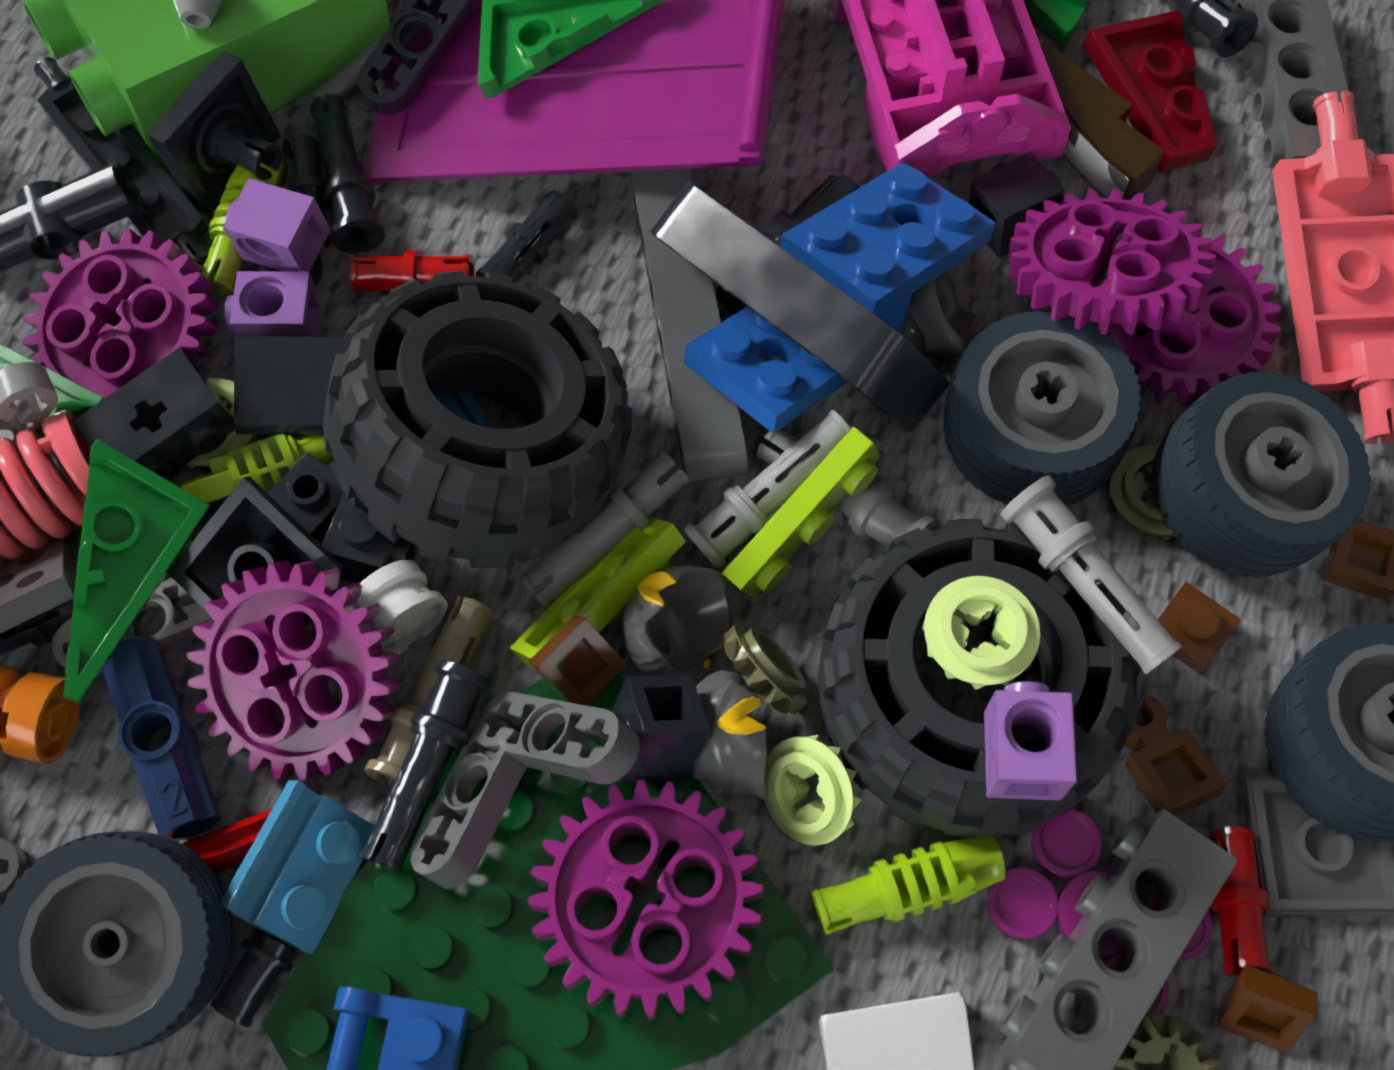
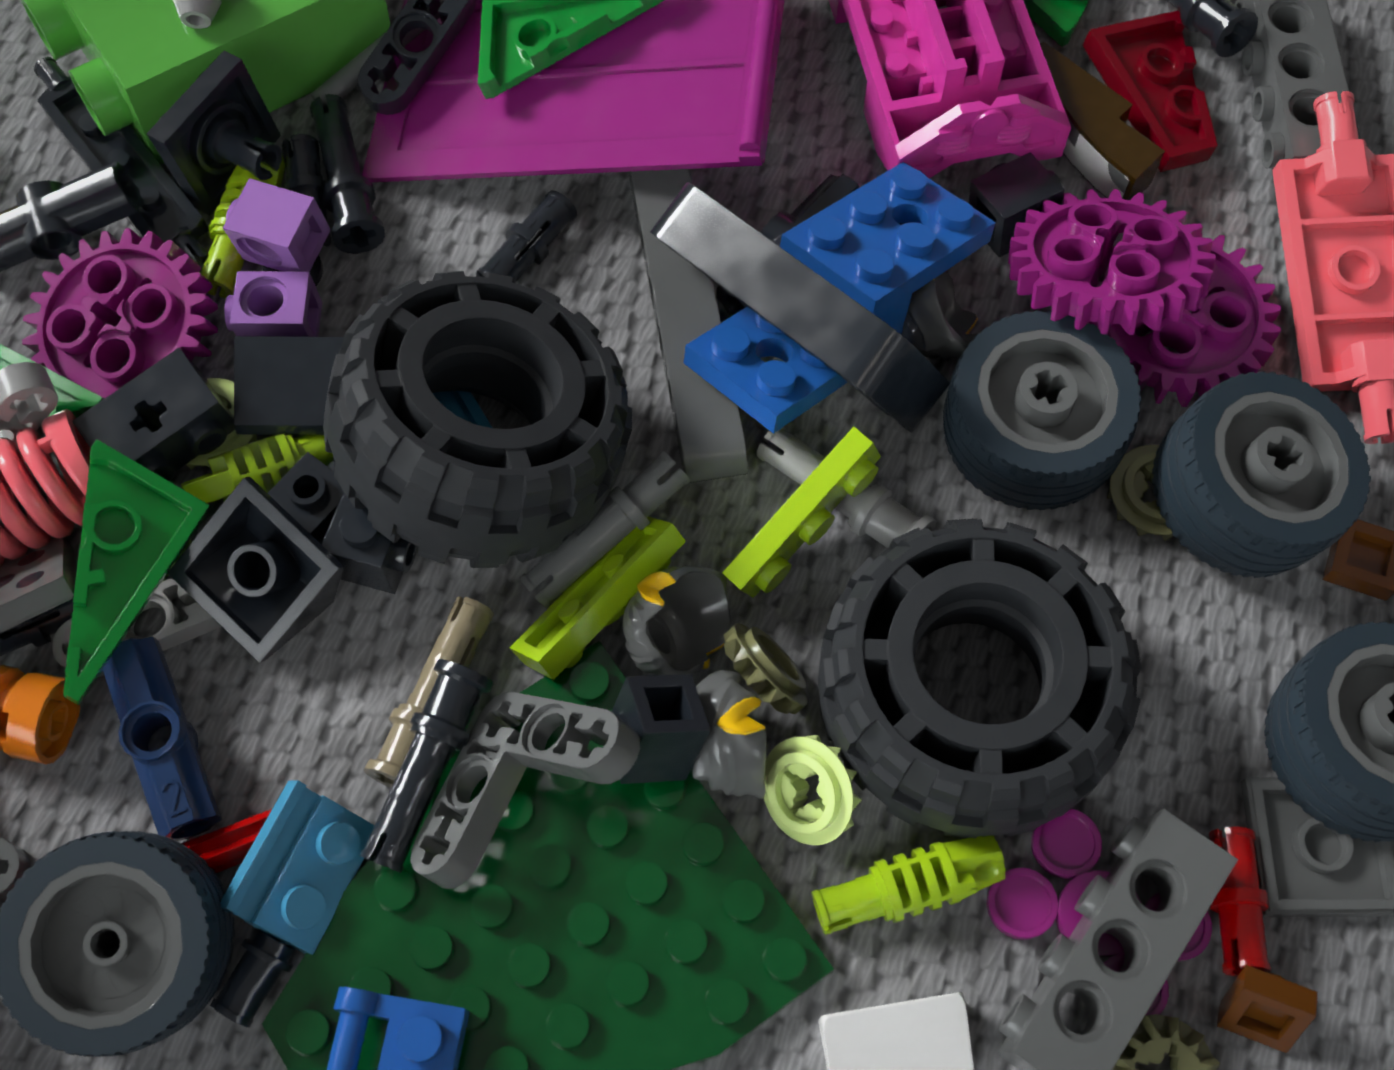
magenta gear [187,561,402,781] -> none
red pin [350,250,476,293] -> none
white wheel [357,560,448,654] -> none
reddish brown plate [528,614,627,706] -> none
magenta gear [528,779,763,1020] -> none
light grey pin [682,409,851,571] -> none
yellowish green gear [922,576,1040,690] -> none
medium lavender brick [984,682,1076,800] -> none
light grey pin [1000,475,1182,675] -> none
reddish brown plate [1124,696,1227,816] -> none
reddish brown plate [1158,582,1241,674] -> none

